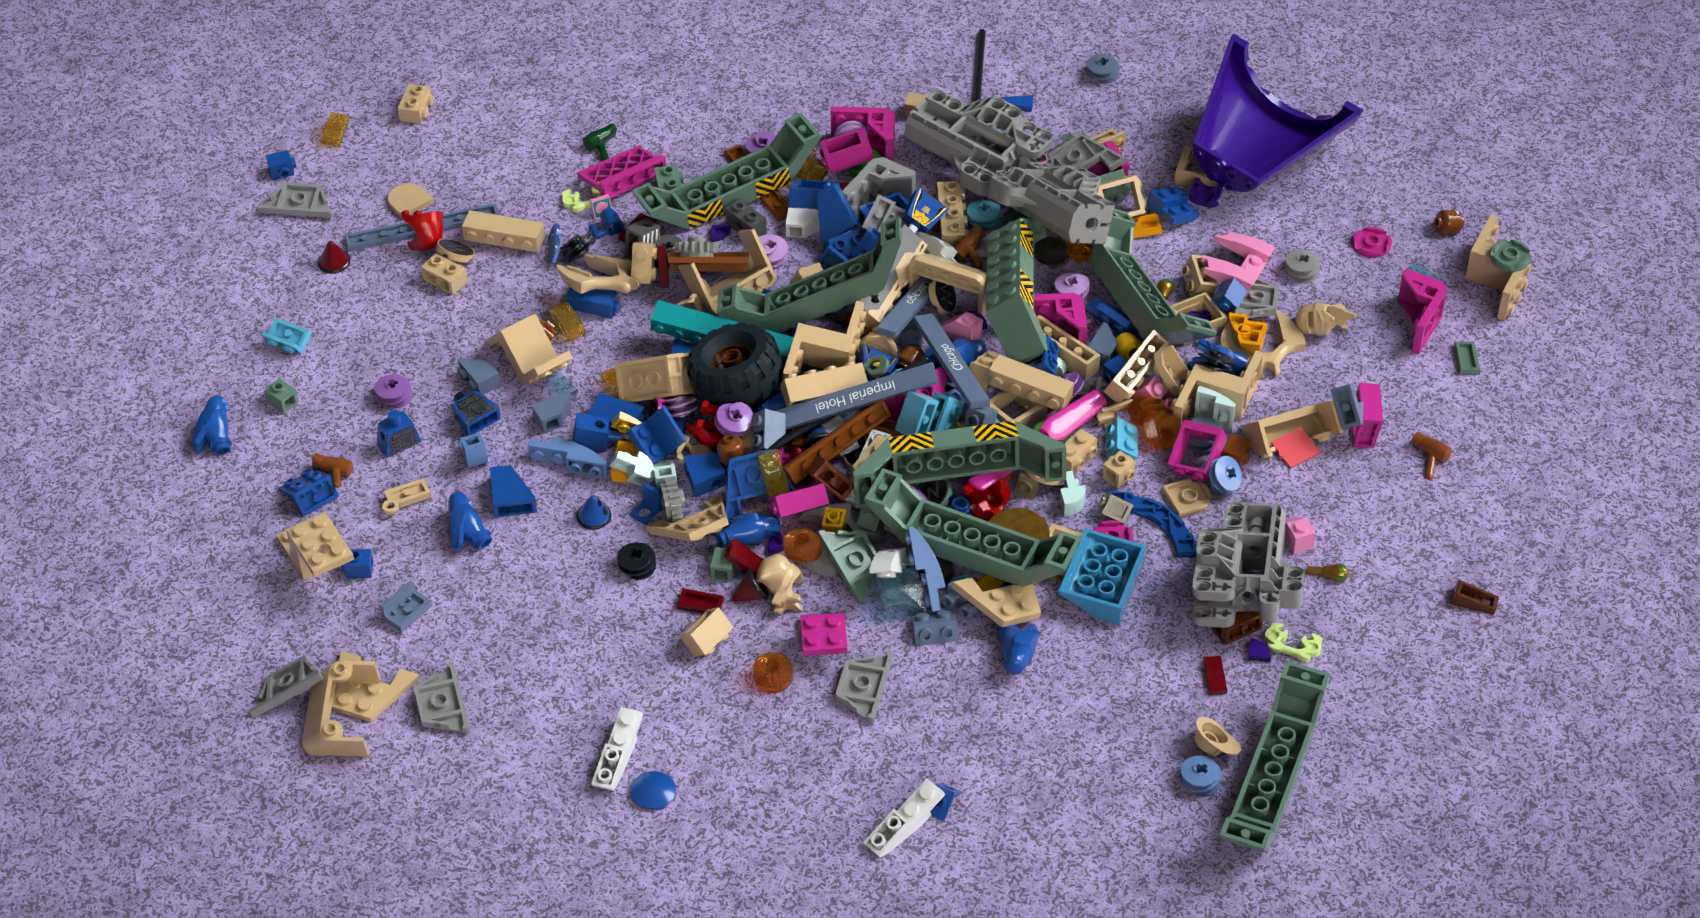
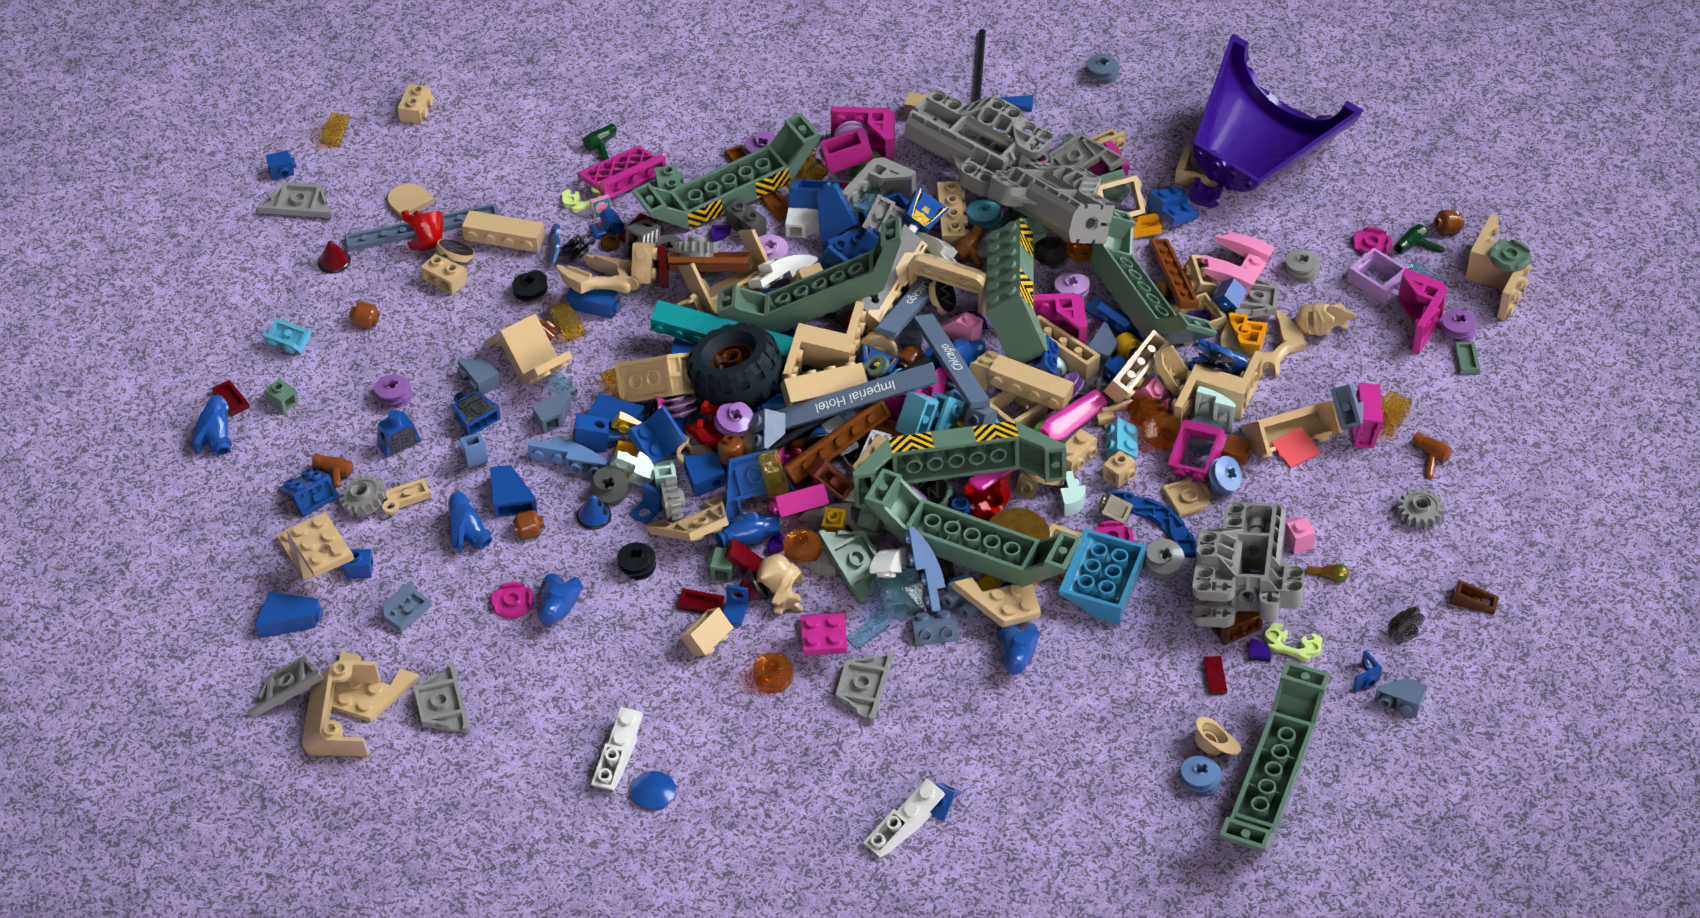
none -> dark red tile [211,380,250,416]
none -> blue slope [255,592,323,638]
none -> light grey gear [339,474,386,517]
none -> dark orange head [349,301,380,329]
none -> dark pink tile [490,582,534,619]
none -> black piece [512,270,548,302]
none -> dark orange head [513,510,545,540]
none -> blue animal [537,574,583,626]
none -> dark grey piece [591,466,629,506]
none -> reddish brown tile [601,234,620,252]
none -> blue bracket [723,584,749,627]
none -> white slope [748,255,818,290]
none -> clear light blue piece [846,614,890,650]
none -> clear light blue piece [852,187,886,213]
none -> light grey piece [1145,539,1184,579]
none -> dark orange tile [1149,239,1199,309]
none -> lavender window [1347,248,1406,304]
none -> blue bracket [1353,650,1382,692]
none -> sand blue slope [1374,678,1428,717]
none -> clear yellow slope [1381,390,1412,438]
none -> clear smoke piece [1387,607,1425,644]
none -> dark green piece [1394,224,1445,255]
none -> light grey gear [1397,488,1445,530]
none -> medium lavender piece [1440,309,1478,342]

